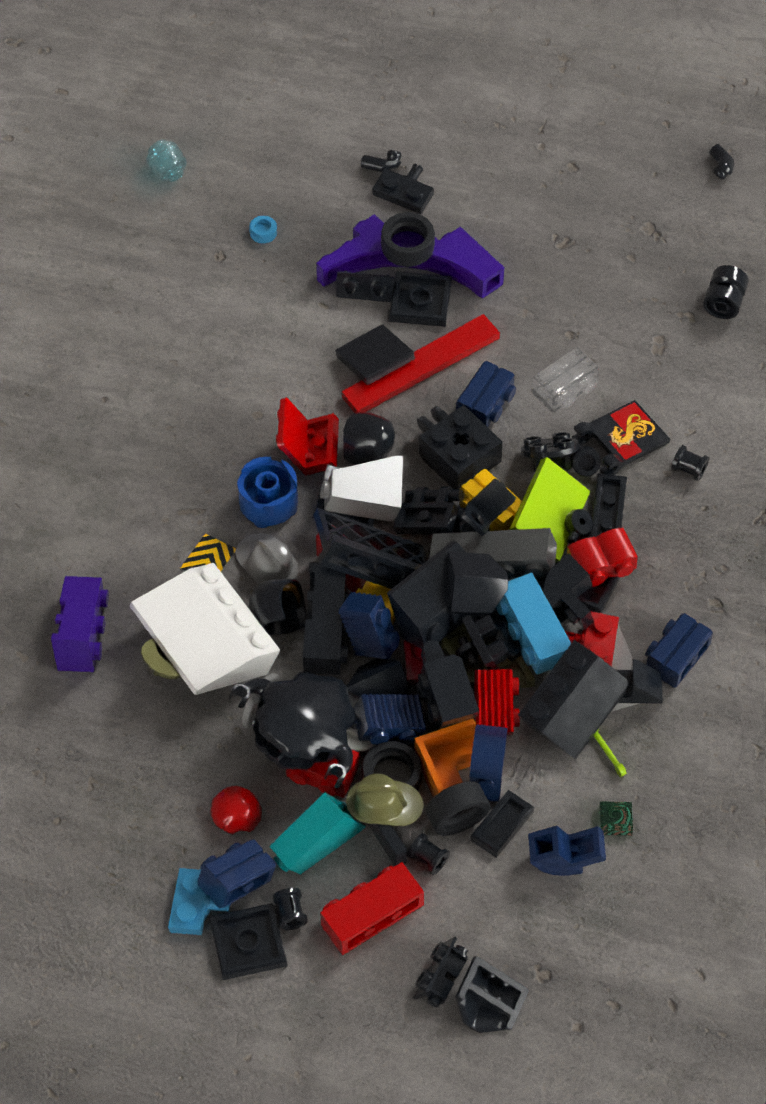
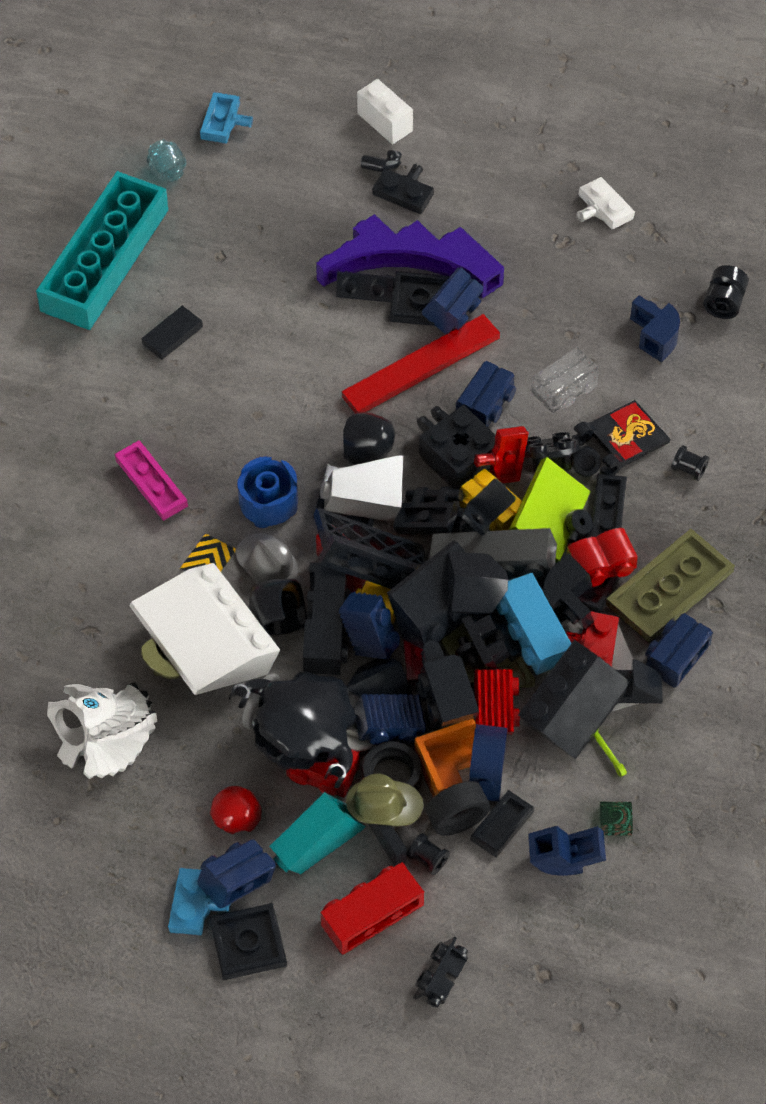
dark purple wedge [51,576,109,672] -> none
dark azure tile [249,216,277,243] -> none
black bush [273,887,308,930] -> none
red bracket [276,397,339,476] -> none
black tile [335,324,415,385] -> none
black tyre [381,212,435,267] -> none
black slope [456,956,529,1033] -> none
black arm [709,144,734,180] -> none
none -> teal brick [36,171,168,330]
none -> white piece [47,682,157,779]
none -> dark pink plate [115,440,188,521]
none -> black tile [141,305,203,360]
none -> dark azure plate [200,92,253,144]
none -> white brick [357,79,413,145]
none -> dark blue brick [422,267,484,334]
none -> red plate [474,426,529,484]
none -> white plate [577,177,635,230]
none -> olive plate [606,529,735,643]
none -> dark blue brick [630,295,680,363]

